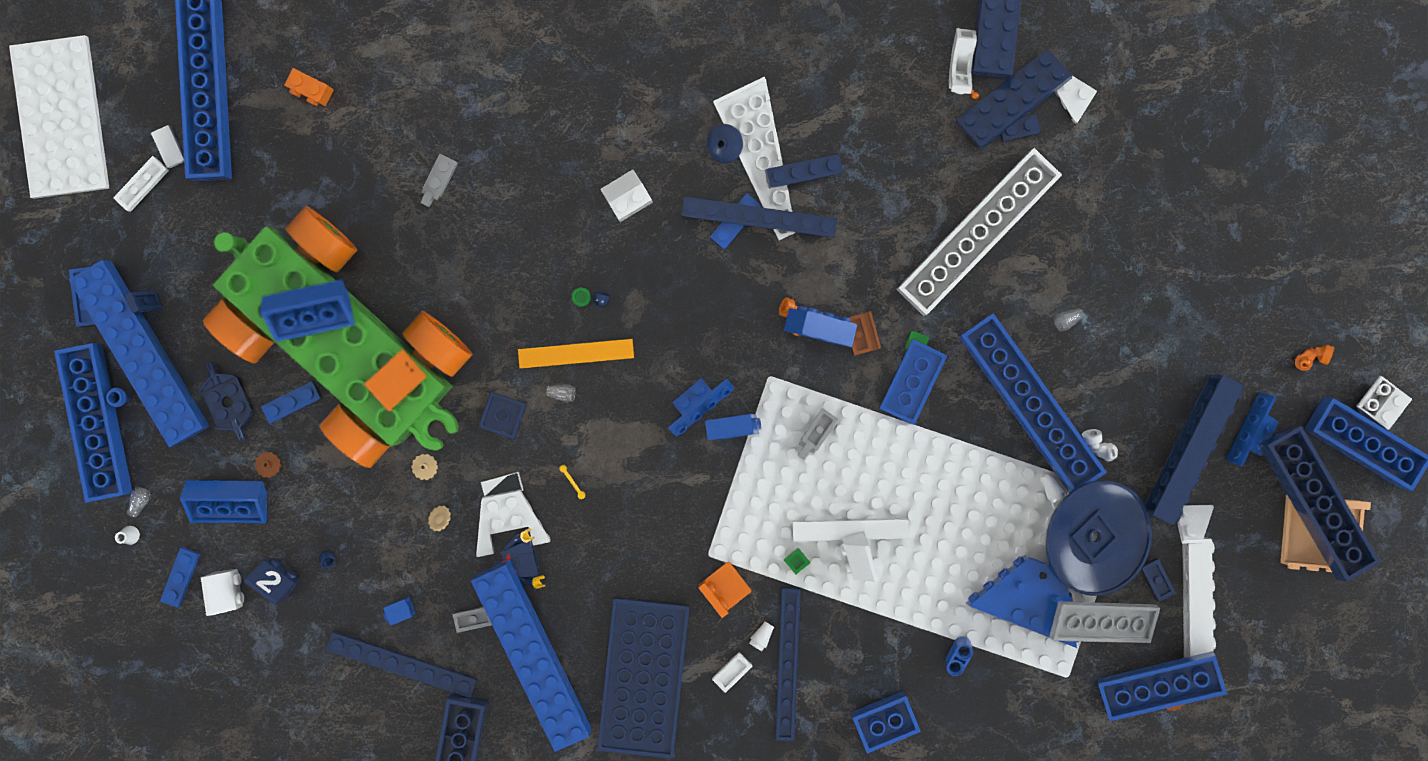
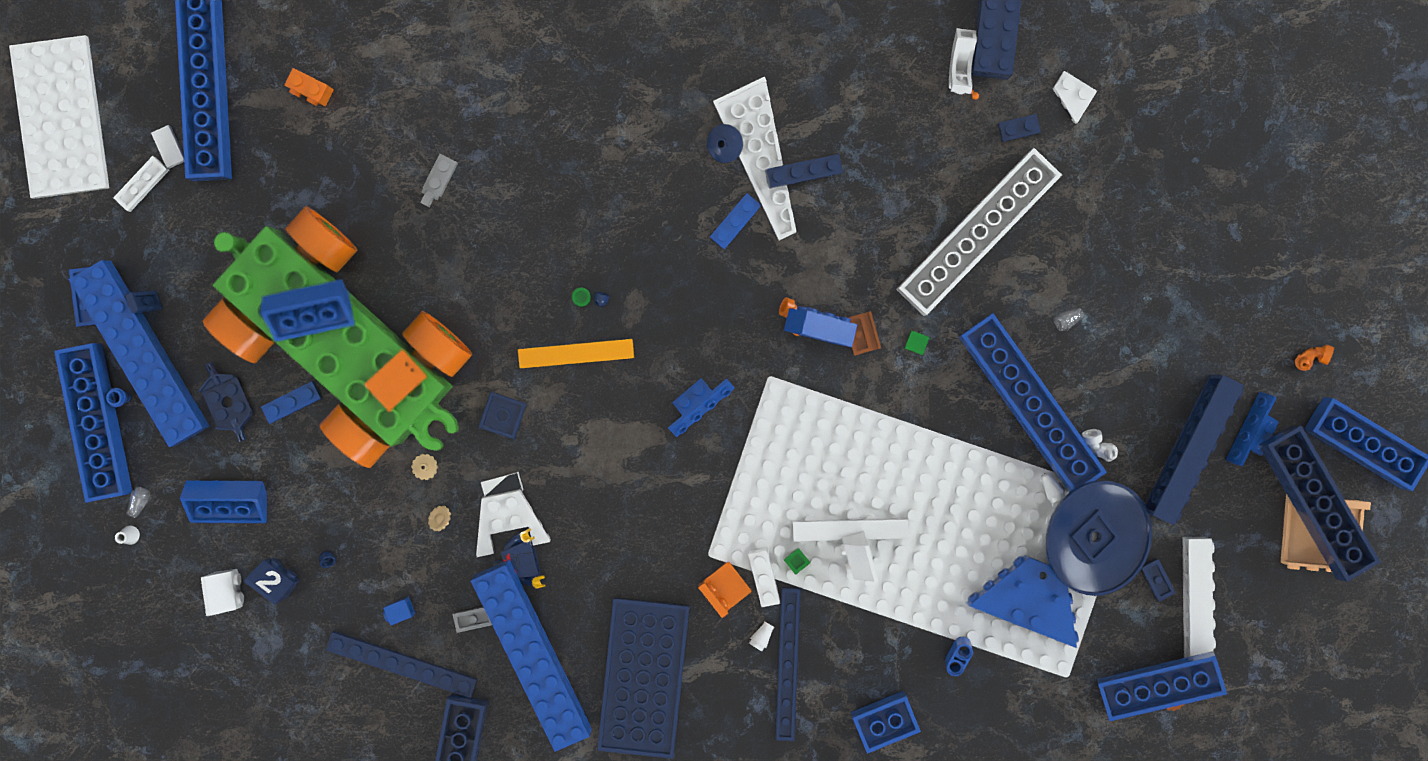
blue plate [160,547,201,608] -> none
dark orange piece [254,452,281,478] -> none
clear cone [546,384,576,403] -> none
yellow hinge [559,465,585,499] -> none
white slope [601,170,653,222] -> none
dark blue plate [682,197,837,238] -> none
blue window [705,414,761,440] -> none
white tile [712,652,752,693] -> none
light grey hinge [797,408,838,459] -> none
blue plate [879,339,947,425] -> none
dark blue plate [956,49,1073,149] -> none
light grey plate [1049,601,1160,643] -> none
white wing [1177,505,1214,543] -> none
white slope [1356,376,1412,430] -> none
none -> white plate [748,548,780,607]

